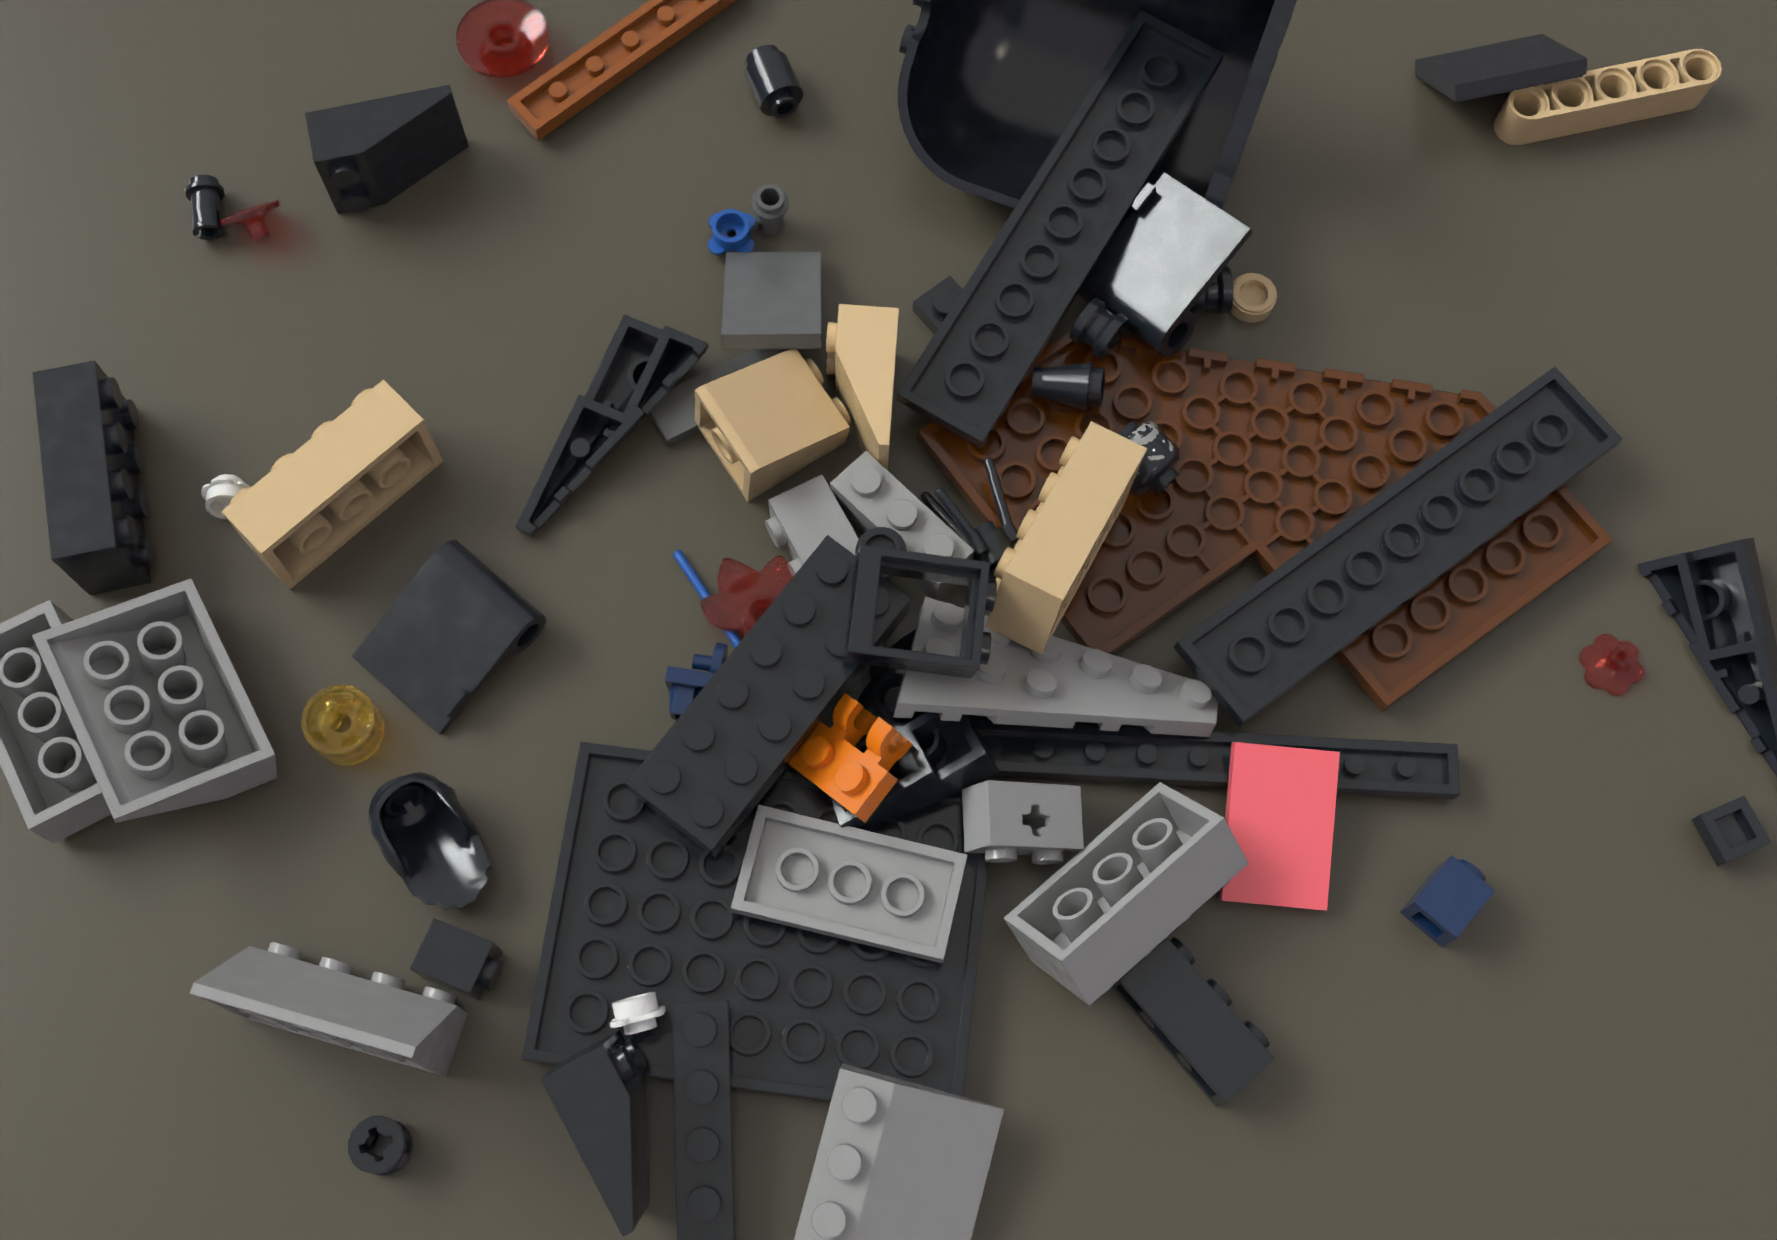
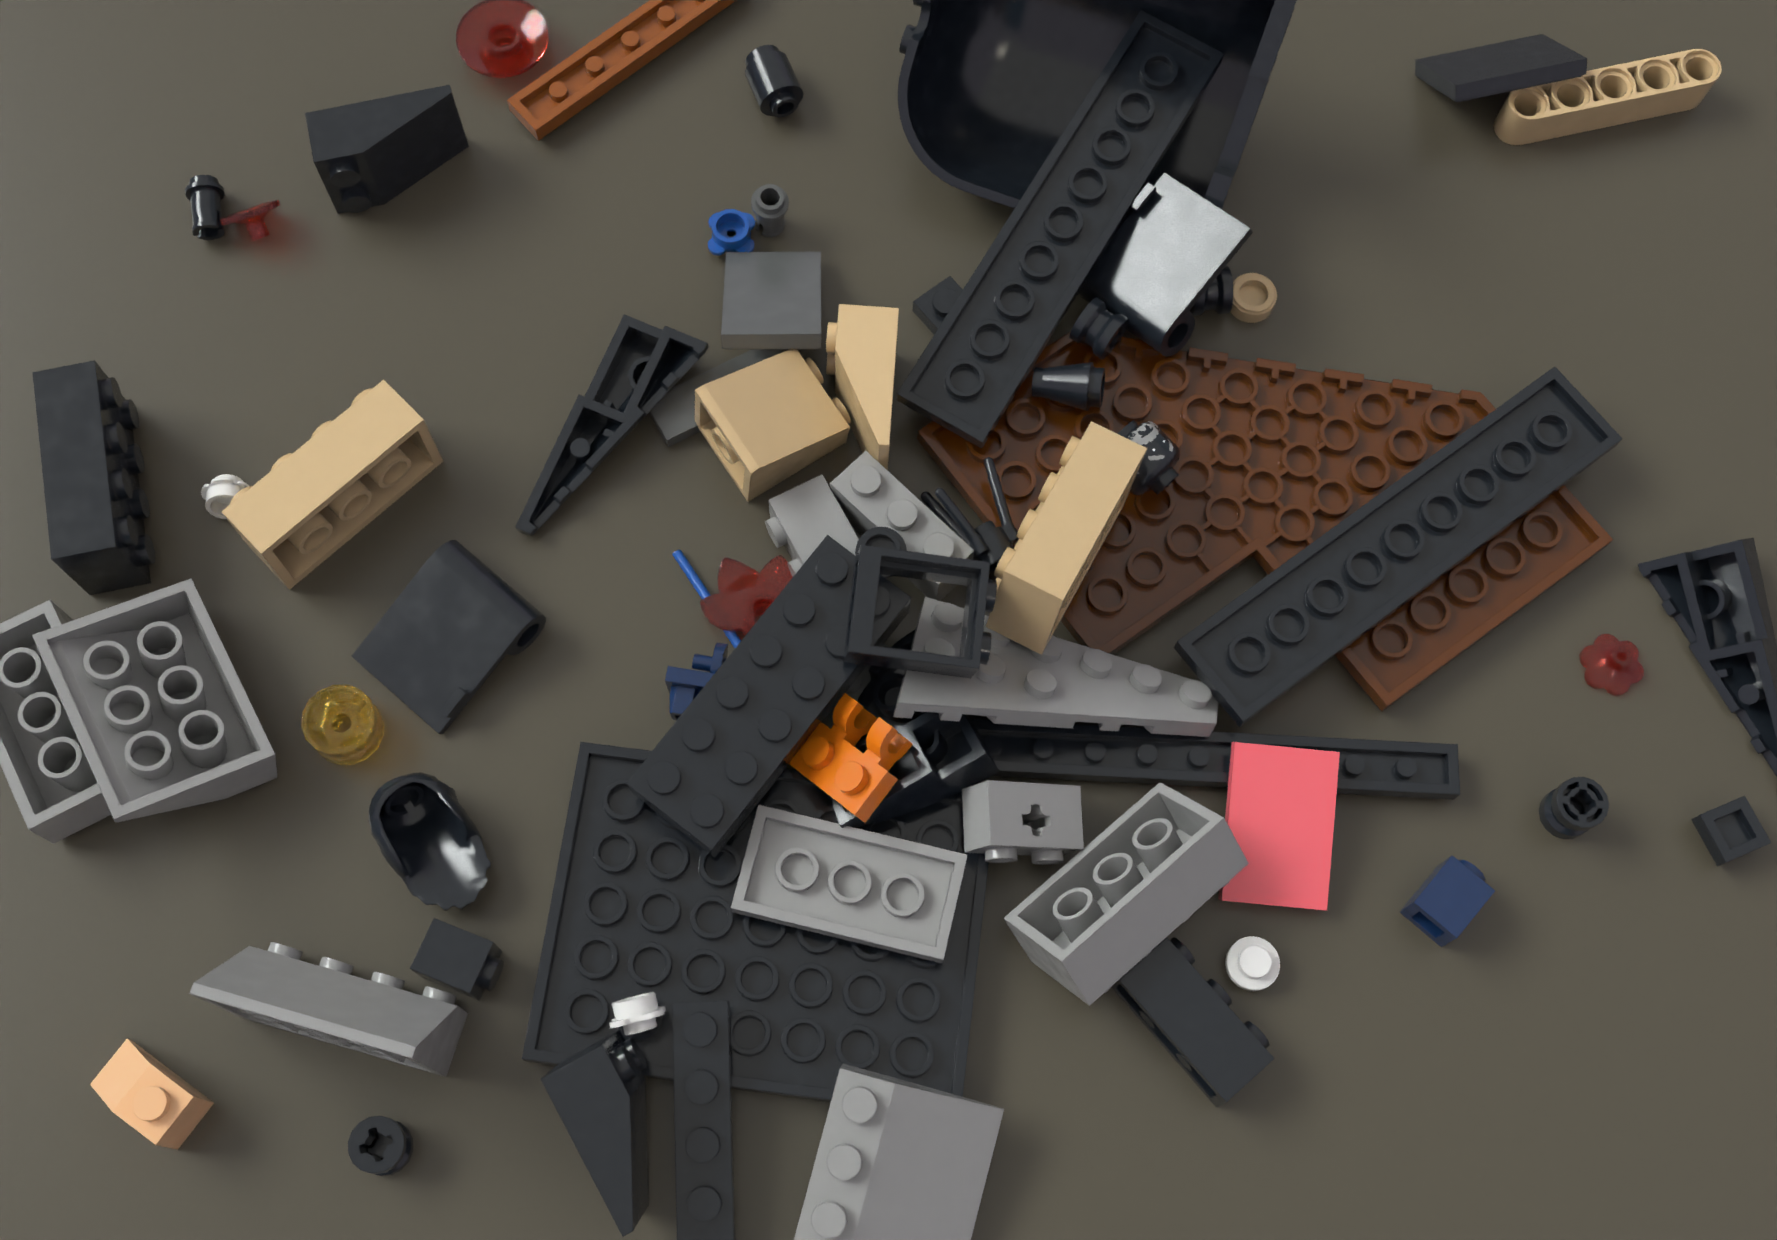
none -> light nougat slope [90,1038,214,1150]
none -> white plate [1225,936,1280,991]
none -> black wheel [1539,777,1609,839]

